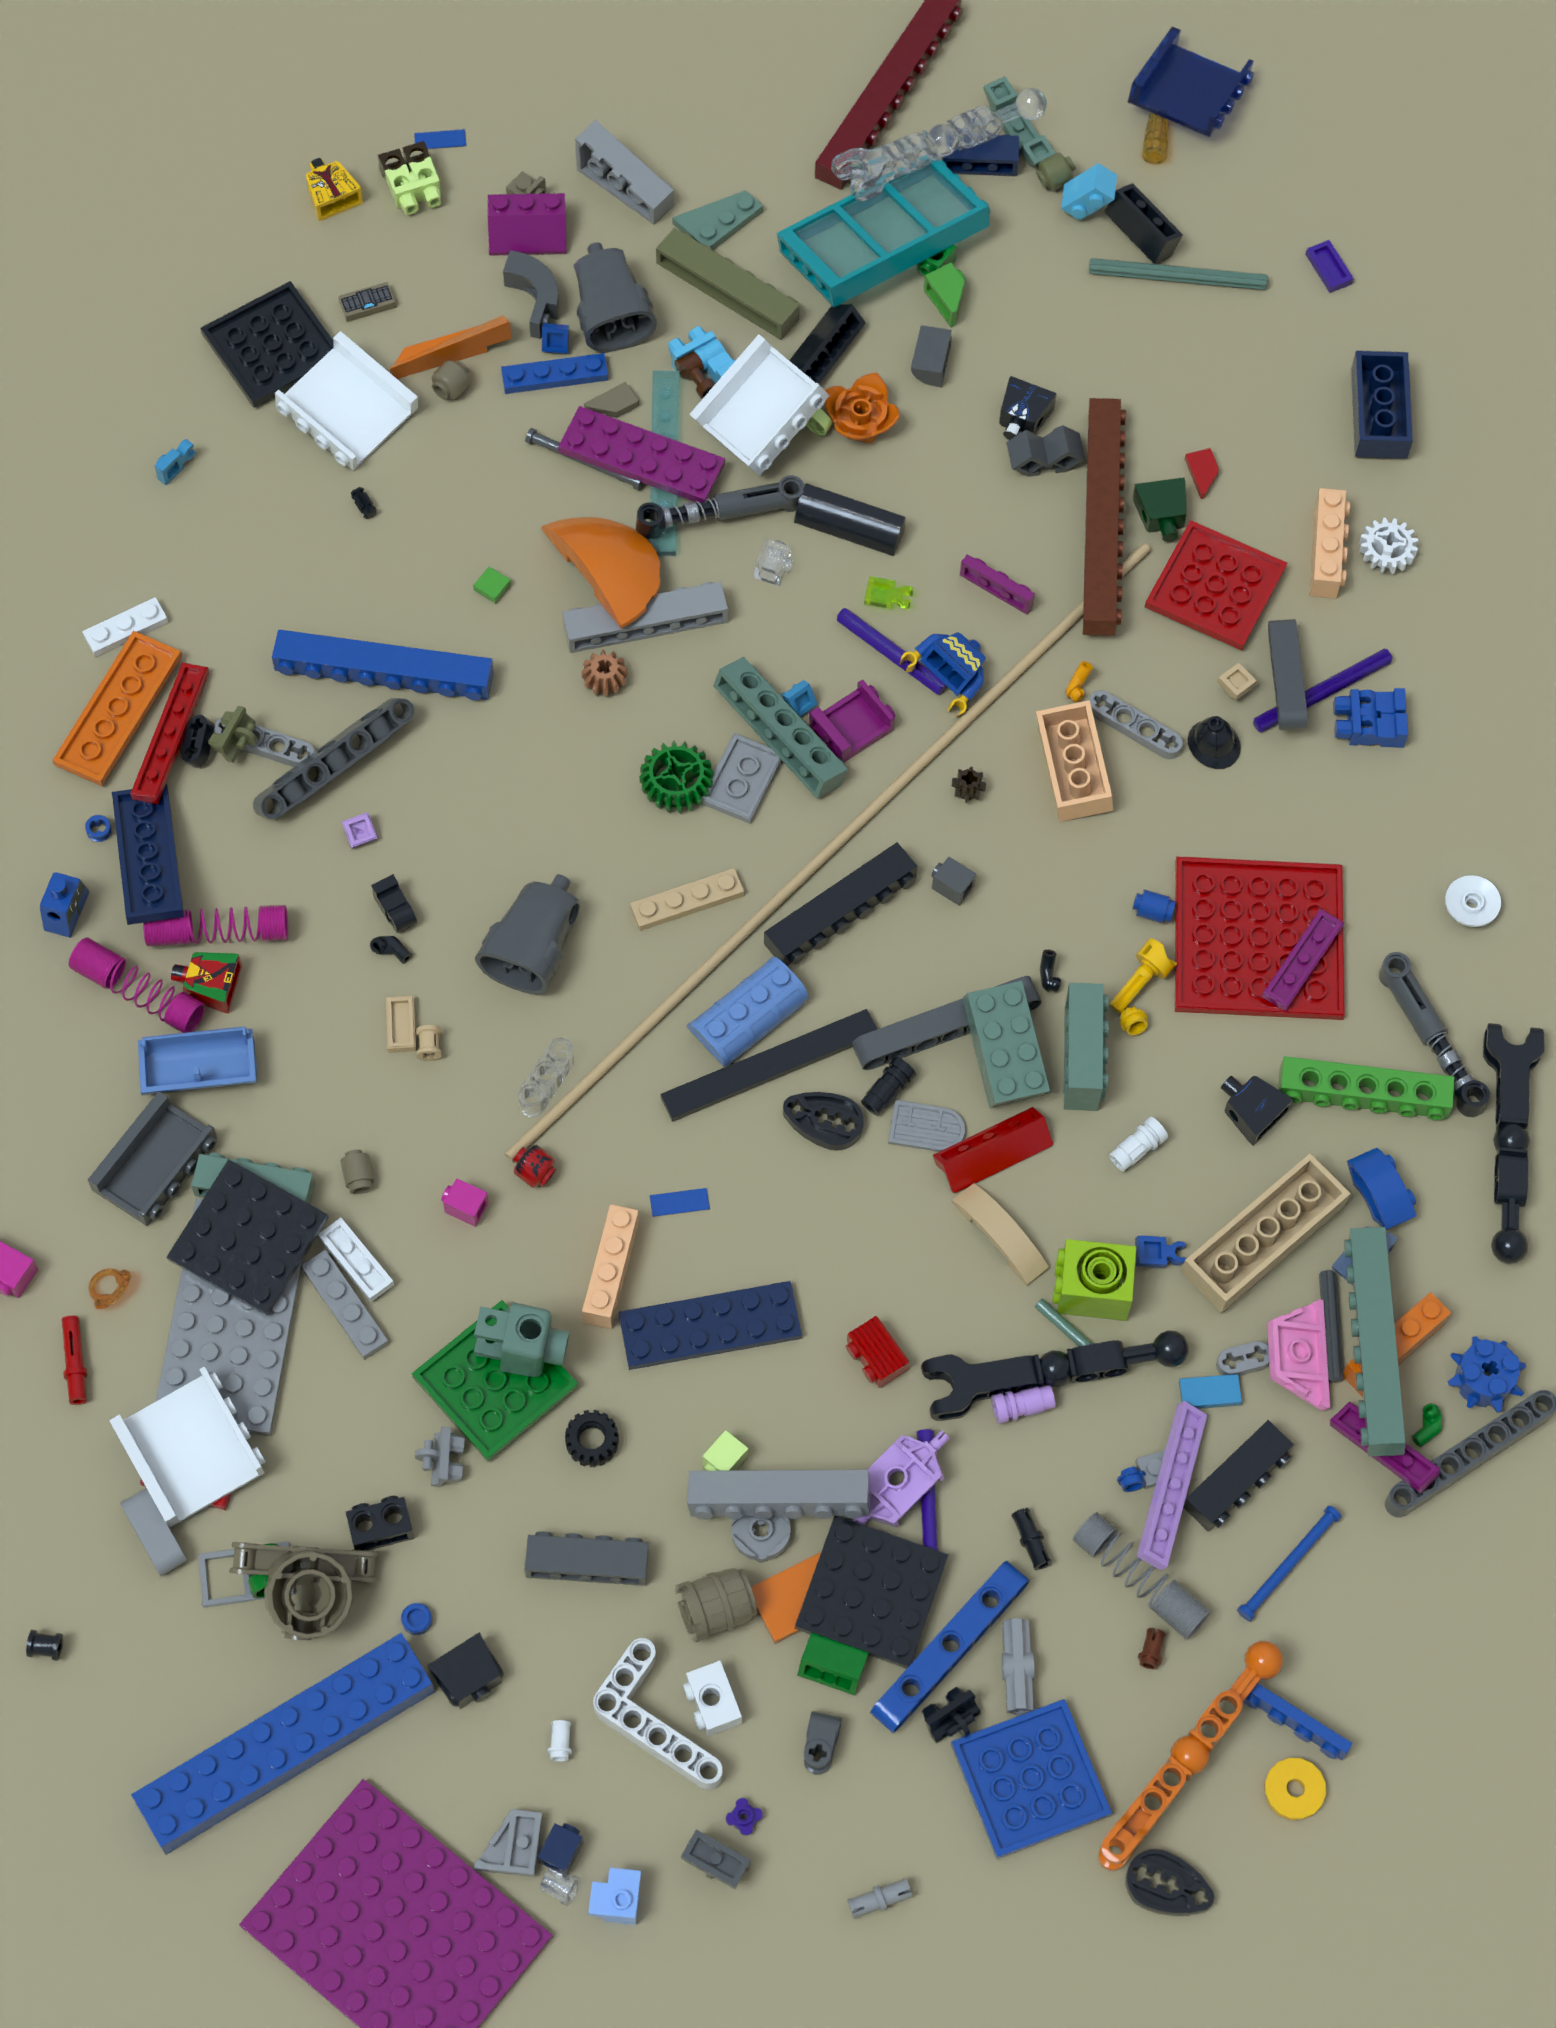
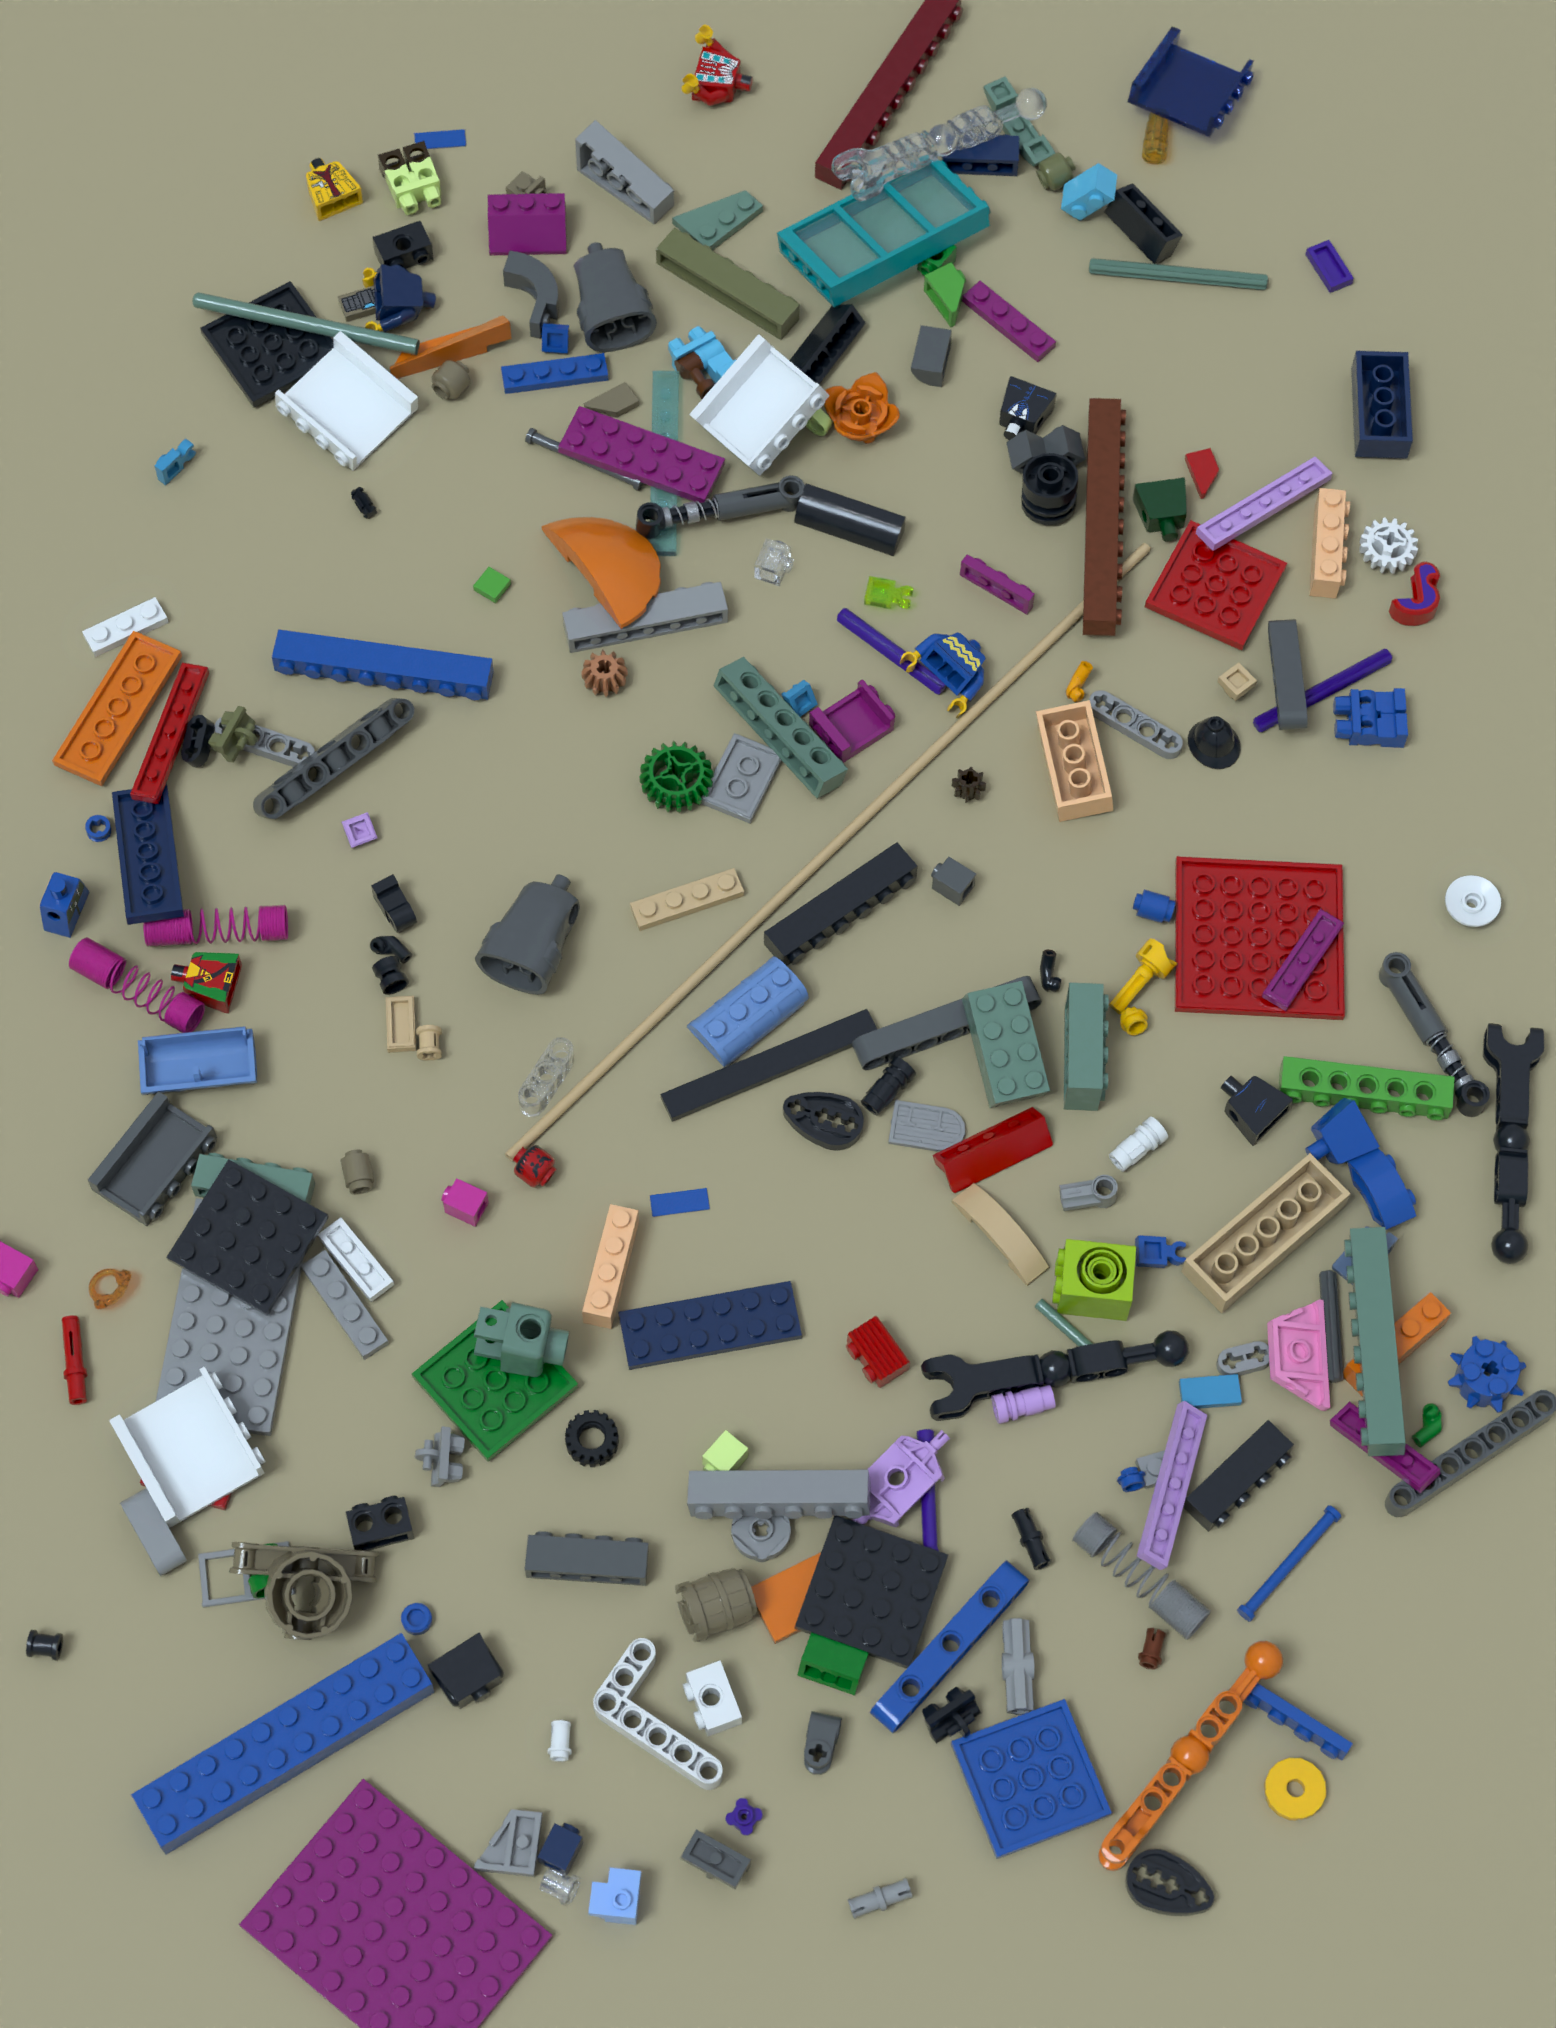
none -> sand green piece [192,292,420,355]
none -> dark blue torso [362,264,436,332]
none -> black brick [372,220,434,269]
none -> black wheel [372,956,409,995]
none -> torso [682,25,753,106]
none -> magenta plate [962,281,1056,362]
none -> black wheel [1021,453,1078,525]
none -> light grey piece [1059,1175,1117,1211]
none -> lavender plate [1196,457,1333,551]
none -> blue torso [1305,1098,1380,1164]
none -> red animal [1389,562,1440,626]

